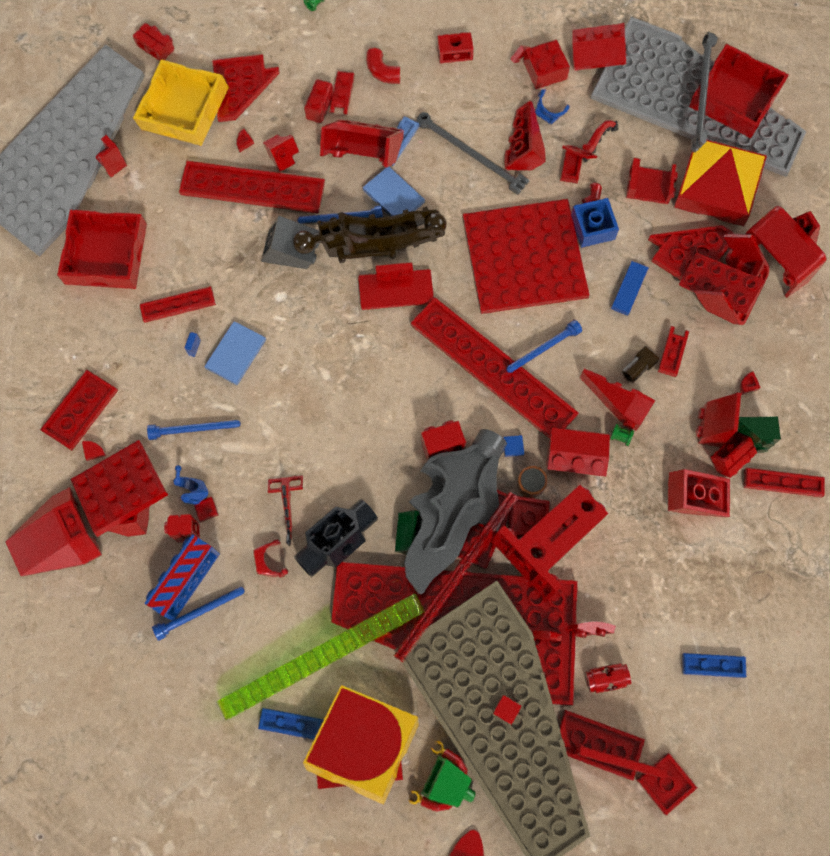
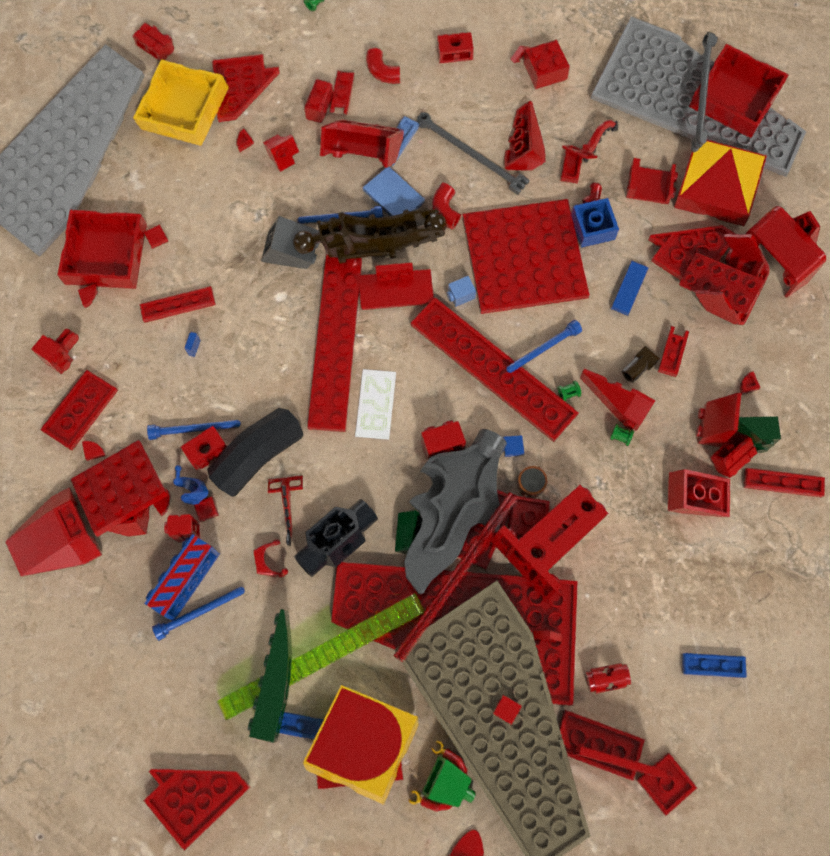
red panel [96,135,127,178] -> none
red plate [179,161,325,214] -> none
medium blue tile [204,321,266,385] -> none
blue helmet [535,89,570,124] -> none
red slope [546,427,610,477] -> none
slope [567,622,616,638] -> none
red slope [572,23,626,71] -> none
none -> red brick [31,328,79,374]
none -> red tile [78,284,98,308]
none -> red wing [143,769,251,851]
none -> red tile [144,225,169,249]
none -> red tile [153,489,171,516]
none -> red brick [180,426,227,470]
none -> black piece [207,408,303,497]
none -> dark green slope [247,609,292,743]
none -> red plate [307,255,362,432]
none -> white sticker [355,369,396,440]
none -> red cylinder [432,182,461,230]
none -> medium blue brick [446,276,476,307]
none -> green bush [557,380,582,402]

